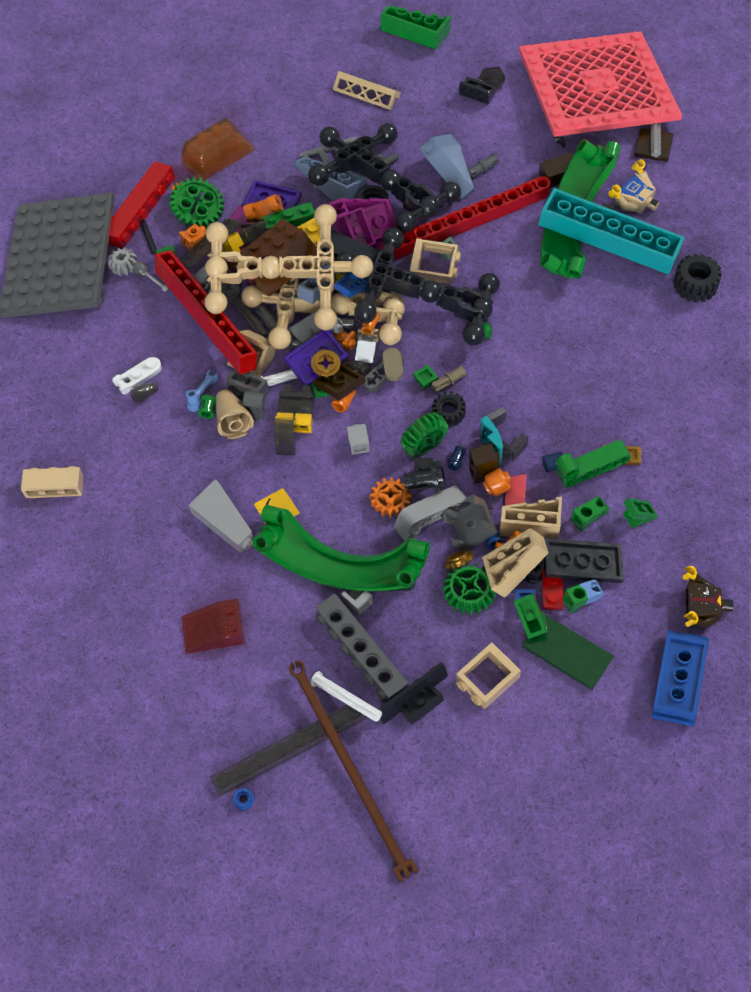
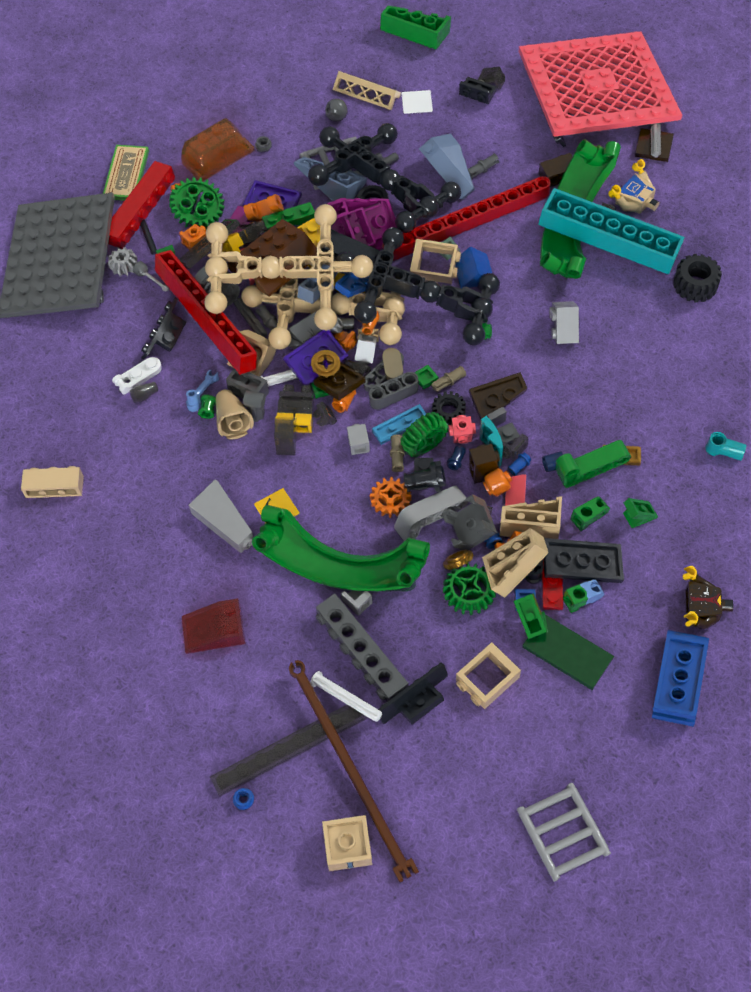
none -> tile [103,145,149,201]
none -> black bracket [141,297,186,360]
none -> dark grey plate [255,136,272,152]
none -> clear smoke tile [313,401,337,426]
none -> tan container [322,815,372,871]
none -> dark grey piece [325,99,348,122]
none -> dark grey beam [369,372,418,410]
none -> dark azure tile [372,404,426,445]
none -> dark tan pin [390,434,405,472]
none -> white sticker [402,90,433,114]
none -> coral brick [448,415,476,444]
none -> blue slope [455,246,492,288]
none -> dark brown wing [469,372,527,420]
none -> dark grey plate [497,422,521,447]
none -> blue pin [507,453,531,476]
none -> light grey bar [517,783,611,881]
none -> light grey brick [549,301,579,344]
none -> teal piece [705,432,747,461]

